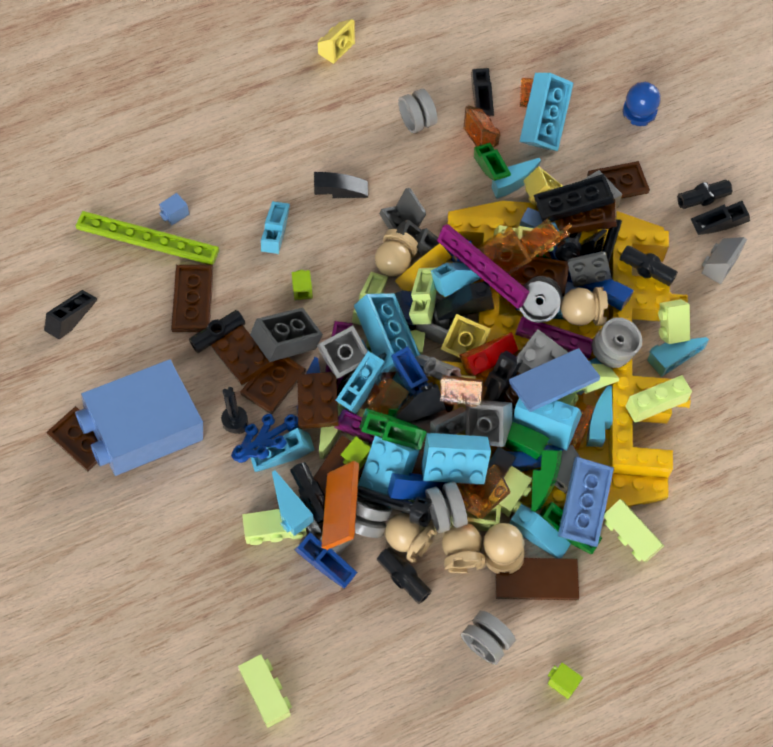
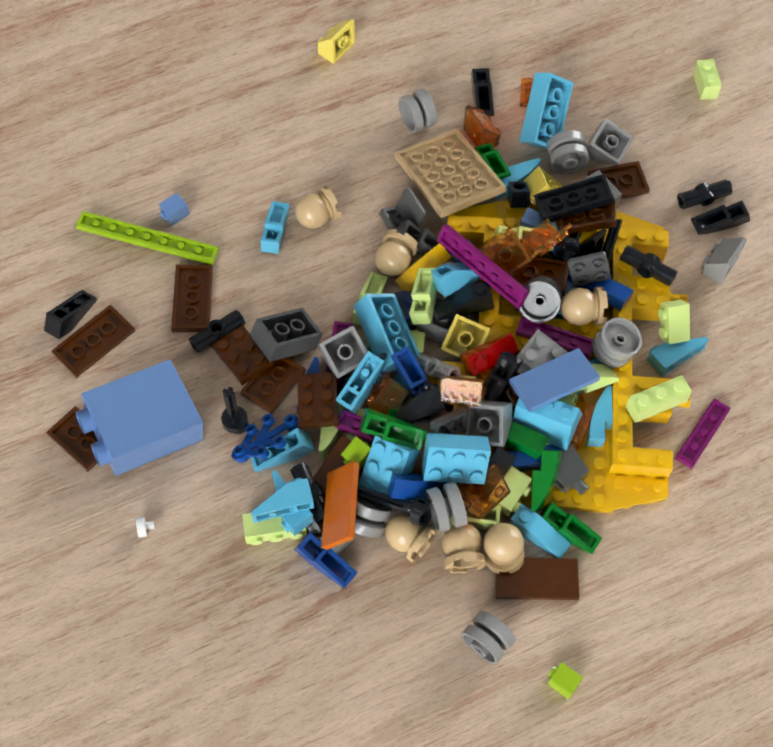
yellowish green brick [238,654,292,728] -> none
lime brick [291,270,313,300] -> none
black slope [314,172,368,198] -> none
black piece [377,547,432,604] -> none
medium blue tile [558,457,614,547] -> none
yellowish green brick [604,499,665,562] -> none
blue tile [622,81,661,126] -> none
none -> reddish brown tile [52,305,135,378]
none -> white tile [136,516,155,538]
none -> medium azure slope [251,478,314,523]
none -> tan tile [295,185,341,229]
none -> tan plate [394,128,506,218]
none -> black brick [507,181,530,208]
none -> light grey wheel [547,130,590,174]
none -> light grey slope [586,118,634,165]
none -> magenta tile [675,398,731,469]
none -> yellowish green brick [693,59,722,100]

